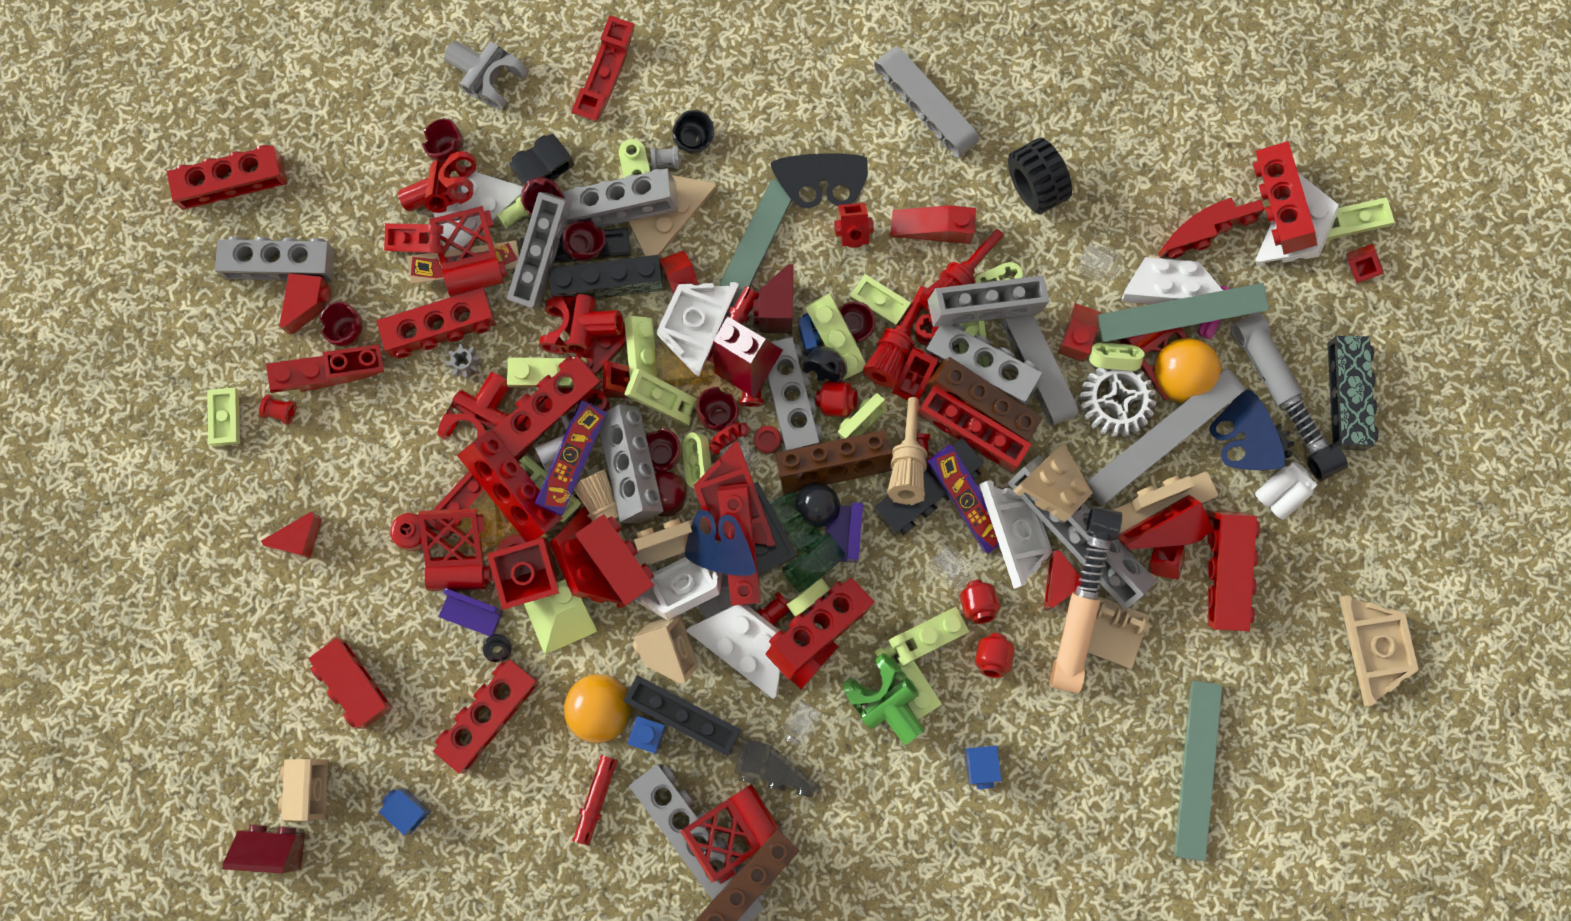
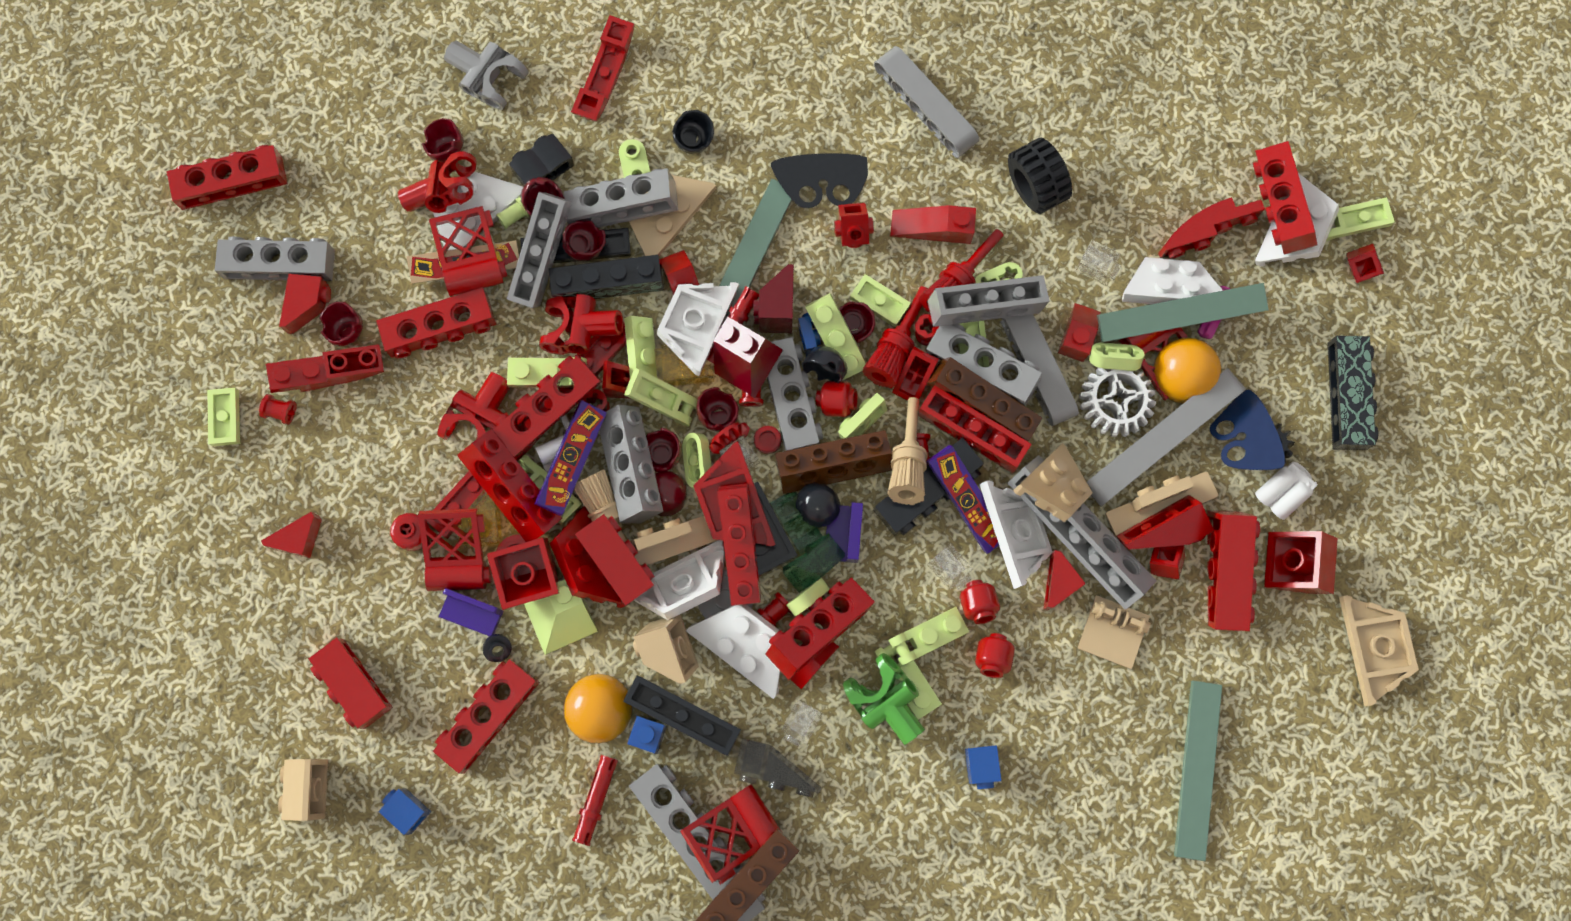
dark red slope [222,824,305,874] -> none
red plate [384,223,444,254] -> none
light grey gear [446,344,482,380] -> none
light grey bush [651,145,680,170] -> none
dark blue piece [685,510,756,576] -> none
piece [1049,506,1122,694] -> none
piece [1230,312,1348,481] -> none
none -> red slope [1264,531,1338,594]

